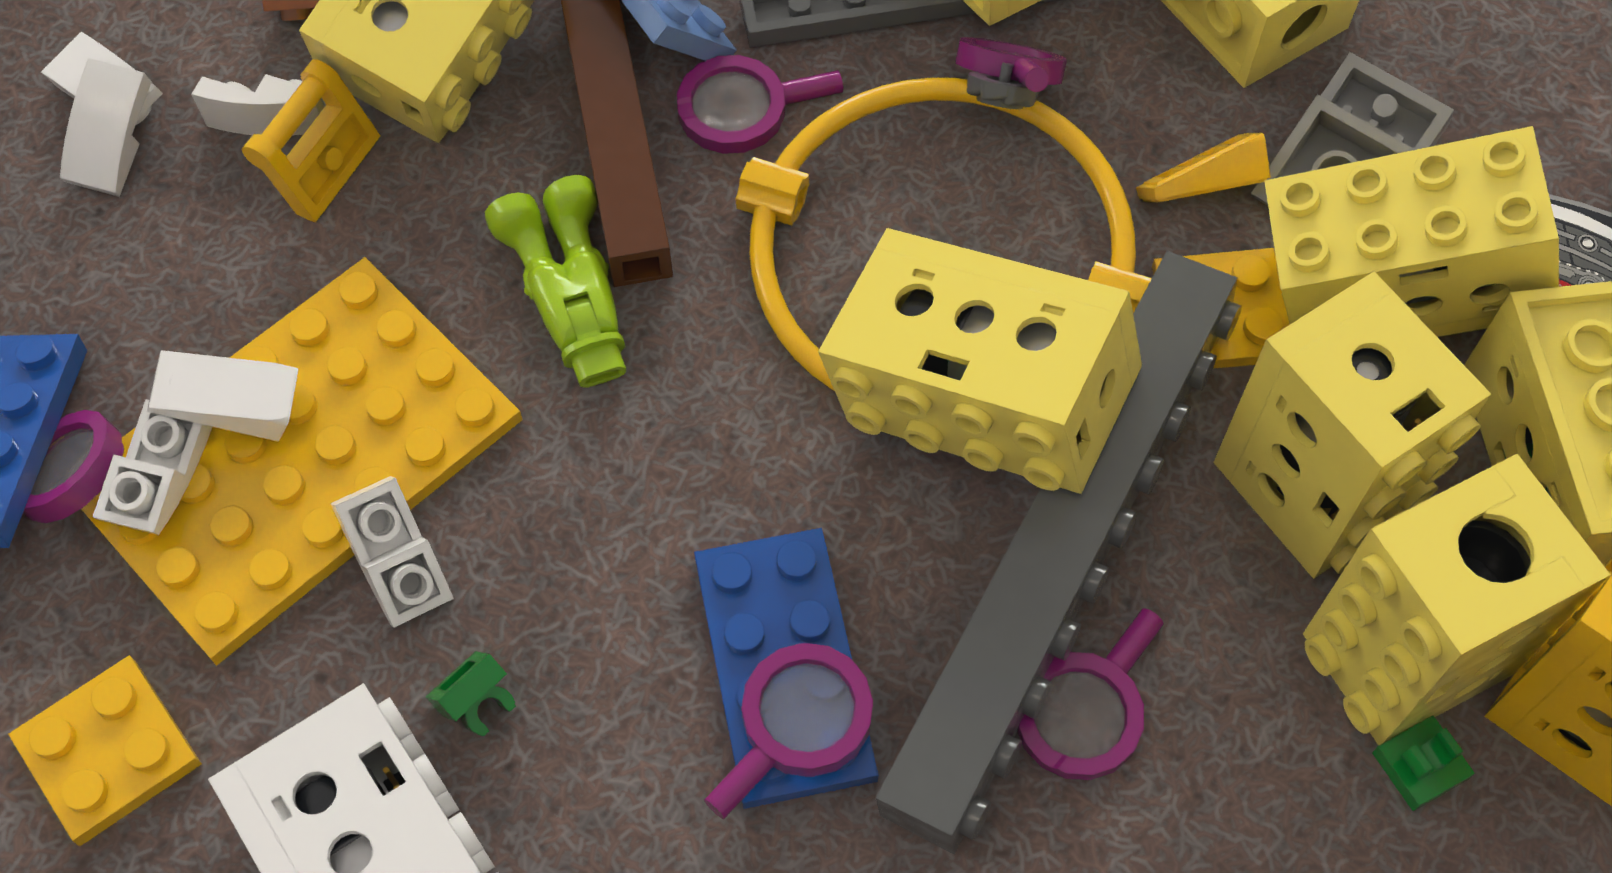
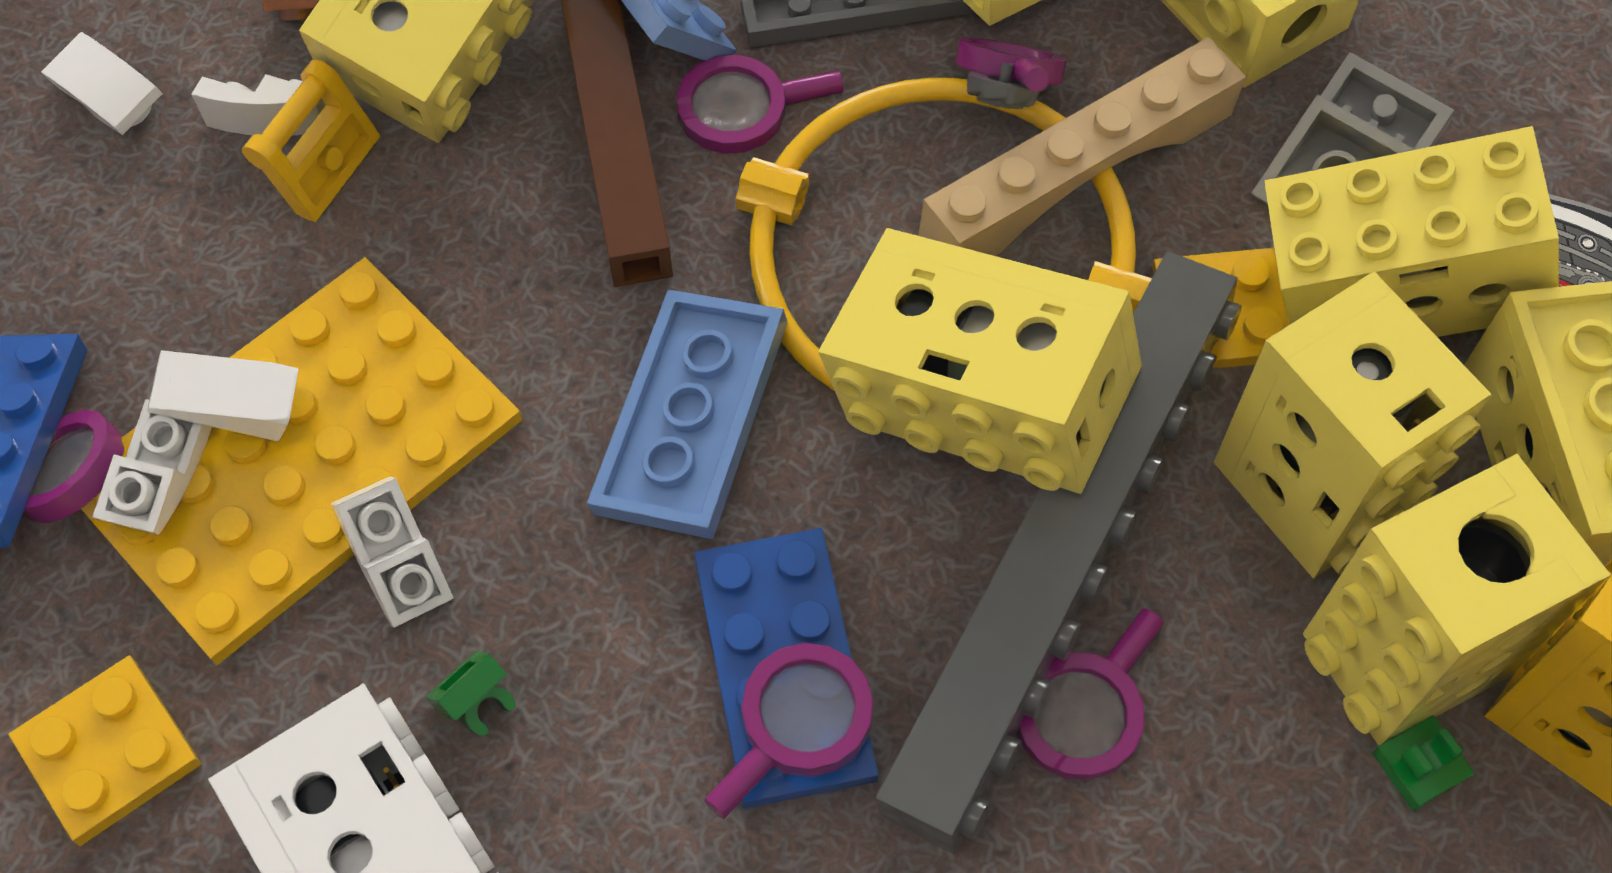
white slope [60,58,152,197] -> none
lime piece [485,175,627,388] -> none
yellow slope [1136,133,1271,203] -> none
none -> medium blue plate [587,289,788,539]
none -> tan arch [918,37,1246,256]

